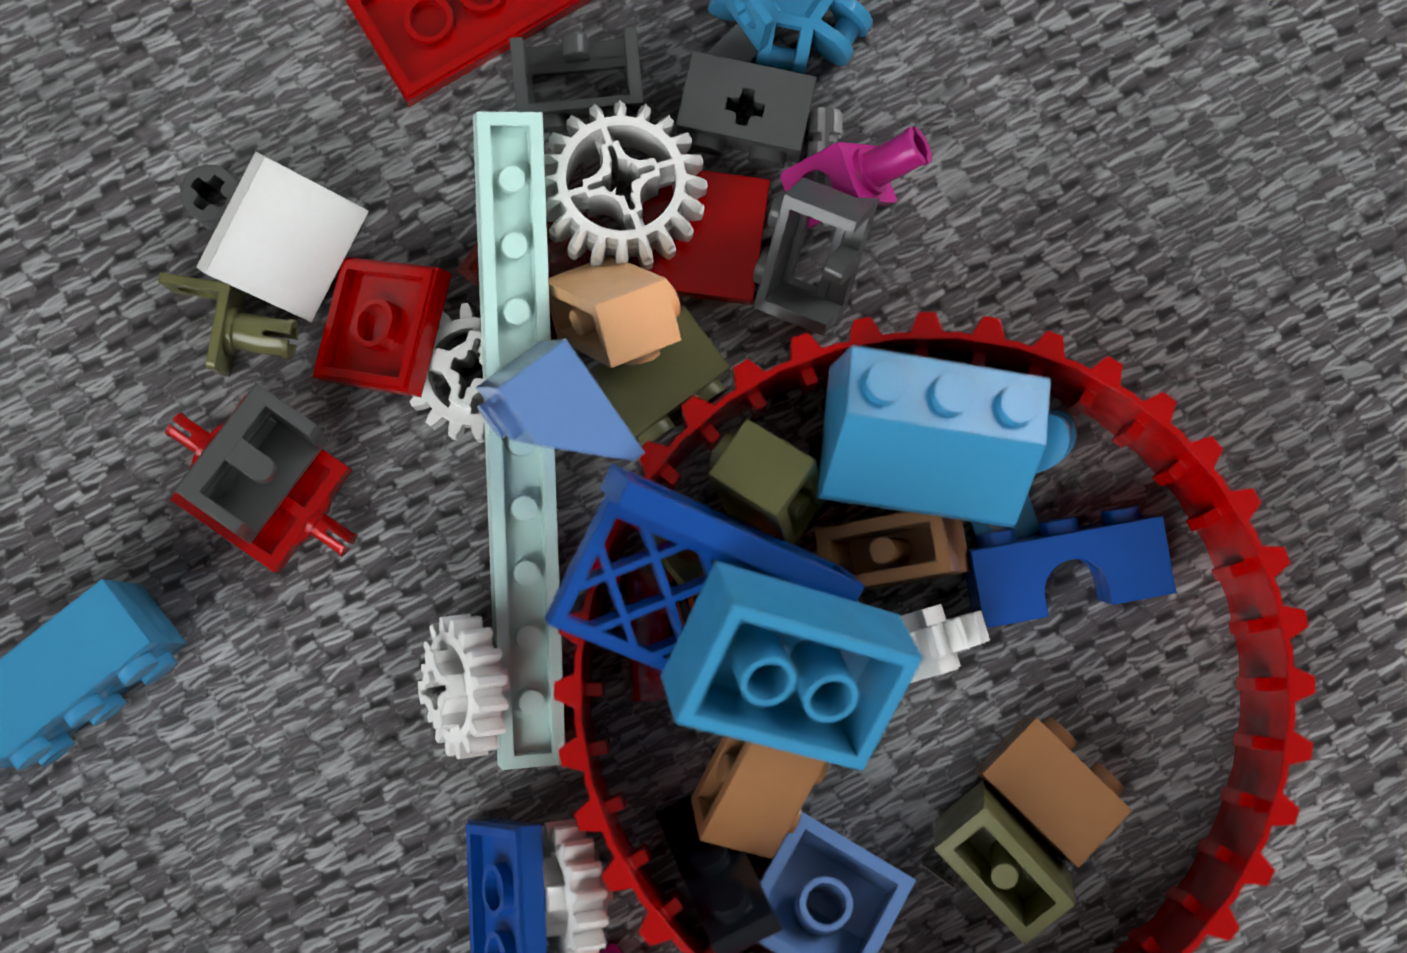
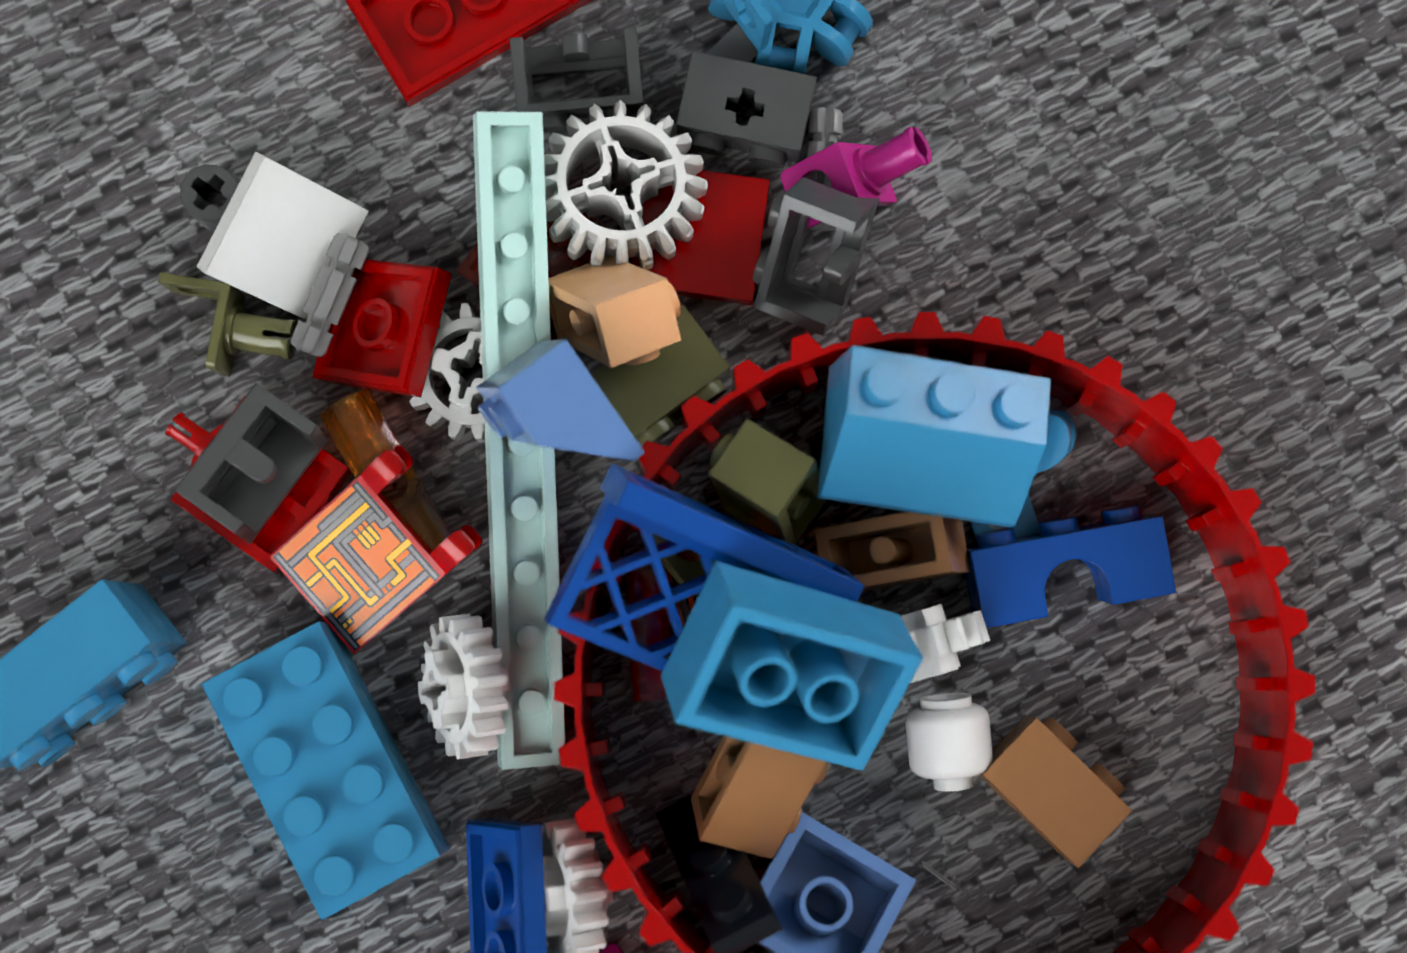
olive brick [934,779,1076,945] -> none
none -> dark azure brick [201,621,450,921]
none -> flag [270,445,483,654]
none -> light grey axle [290,233,369,357]
none -> clear orange piece [319,388,451,551]
none -> white head [906,693,993,791]

